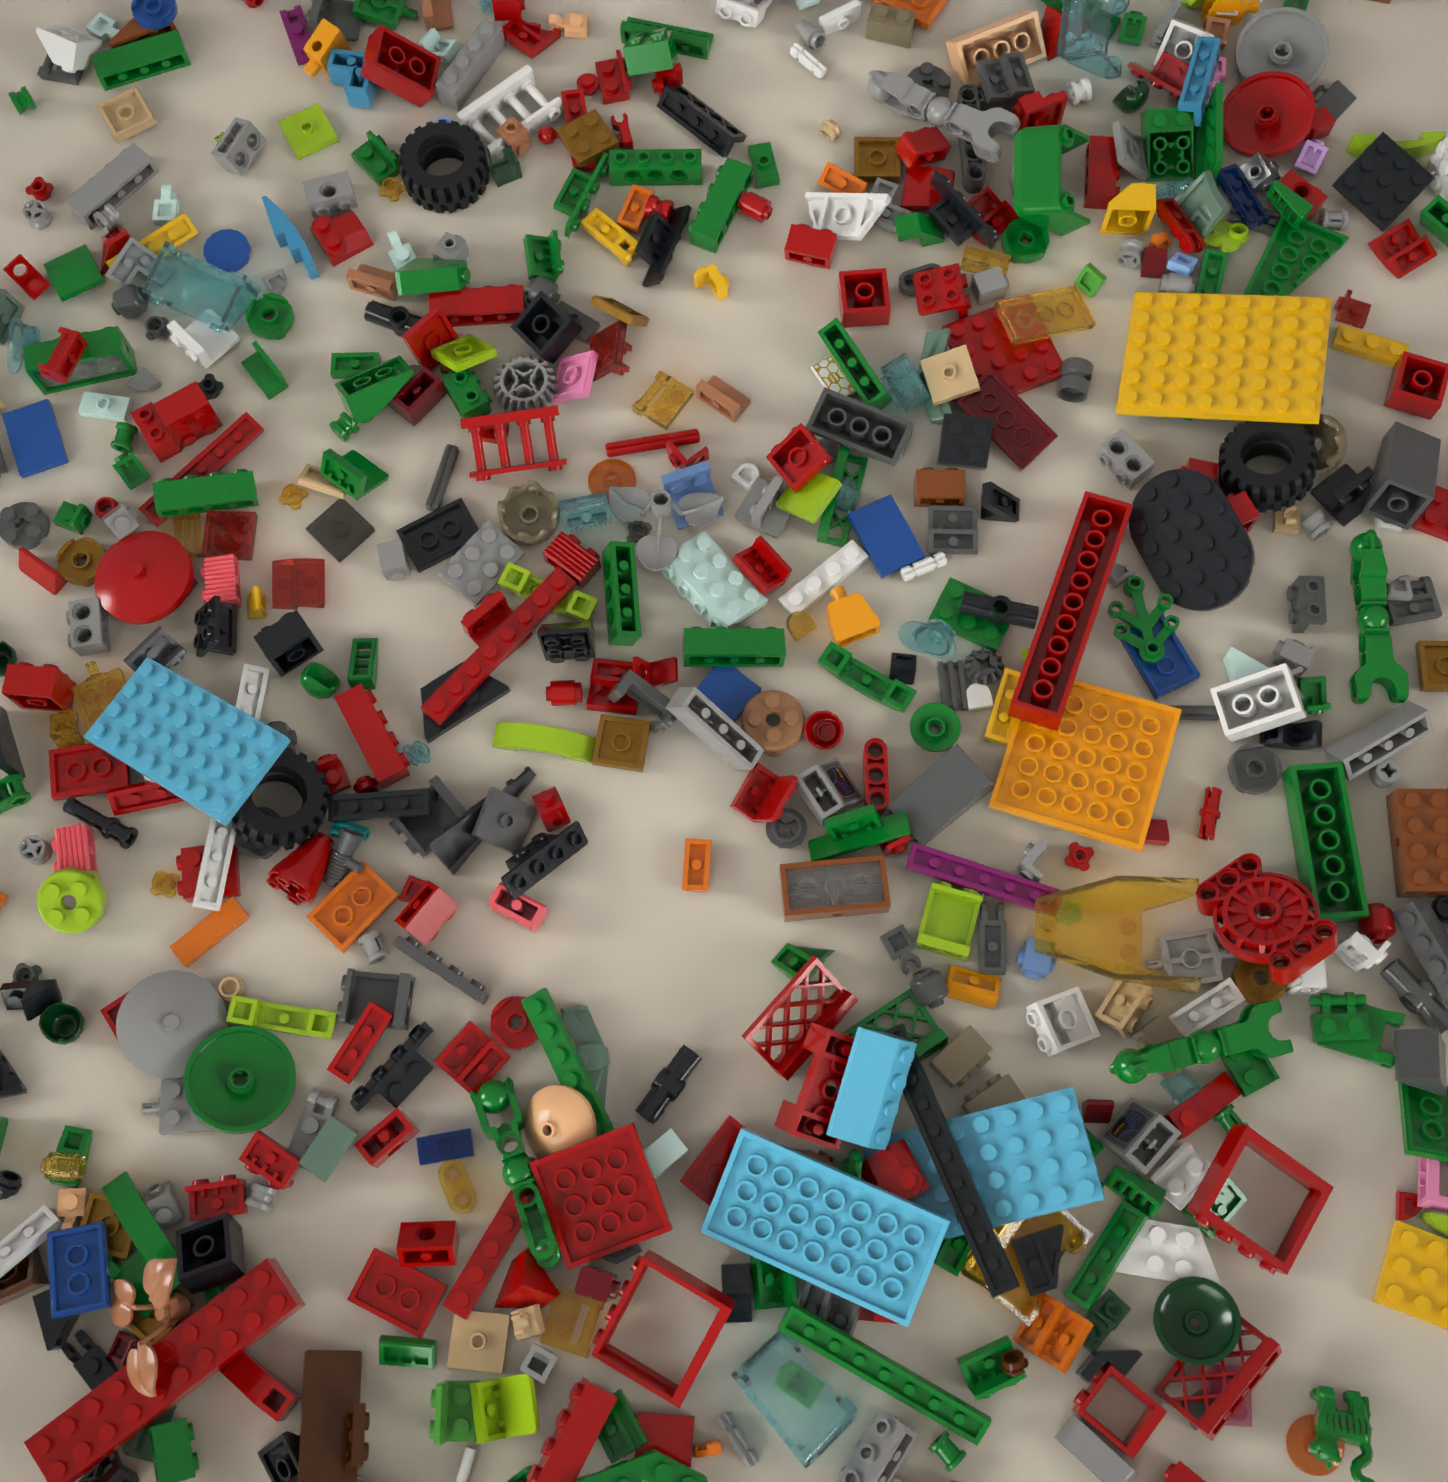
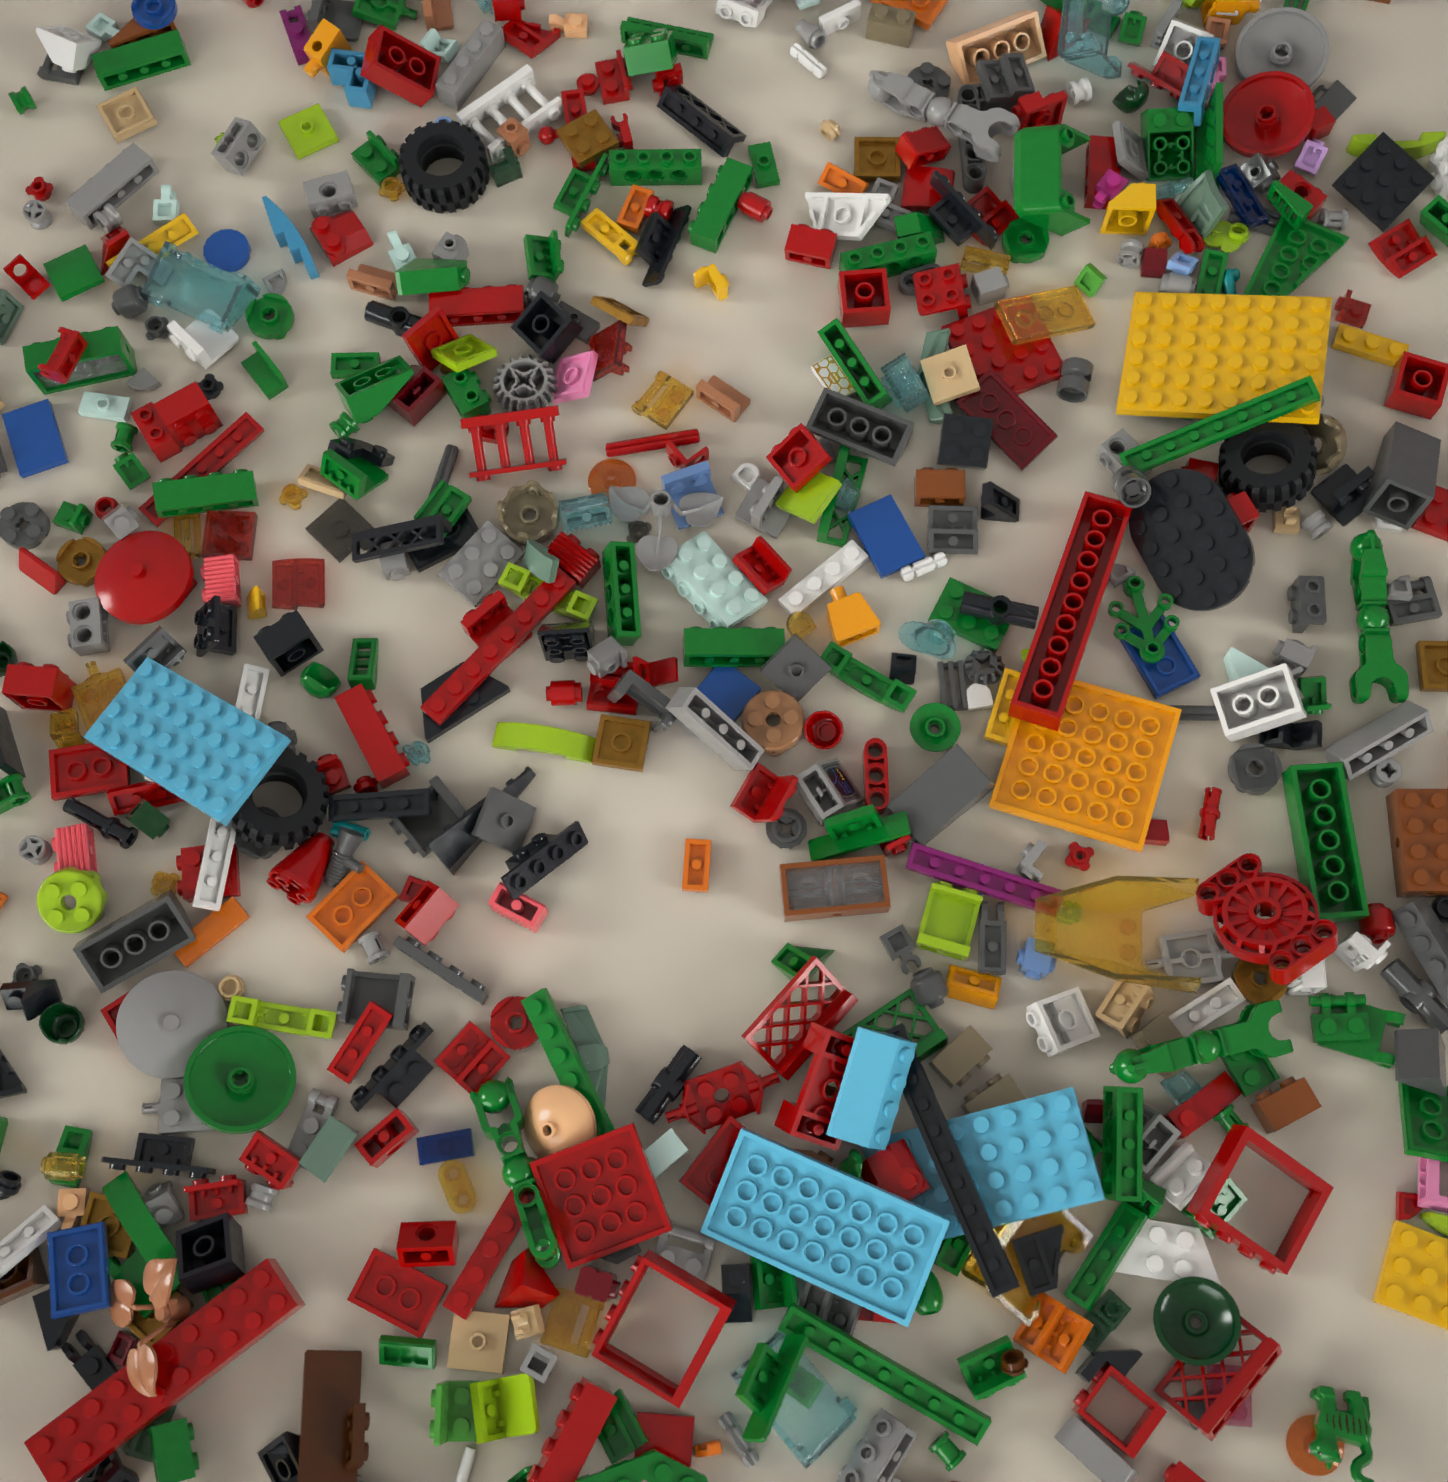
clear light blue piece [7,316,41,374] -> none
red slope [220,1352,302,1422] -> none
red bracket [532,786,571,832] -> none
none -> dark grey slope [73,889,197,994]
none -> black bracket [101,1133,216,1179]
none -> dark green brick [126,798,170,840]
none -> black plate [328,436,395,468]
none -> black fence [352,514,452,563]
none -> green plate [413,479,472,538]
none -> sand green slope [523,539,560,583]
none -> light grey brick [587,636,627,678]
none -> light grey plate [650,1221,716,1281]
none -> red plate [665,1061,781,1134]
none -> green bracket [735,1334,809,1443]
none -> dark grey plate [760,633,832,702]
none -> green brick [839,231,937,278]
none -> green animal [915,1271,943,1316]
none -> dark pink plate [1092,169,1129,210]
none -> green fence [1102,1086,1143,1202]
none -> dark grey wheel [1111,465,1151,508]
none -> green plate [1119,375,1321,473]
none -> teal arm [1222,268,1240,295]
none -> dark orange brick [1250,1076,1322,1134]

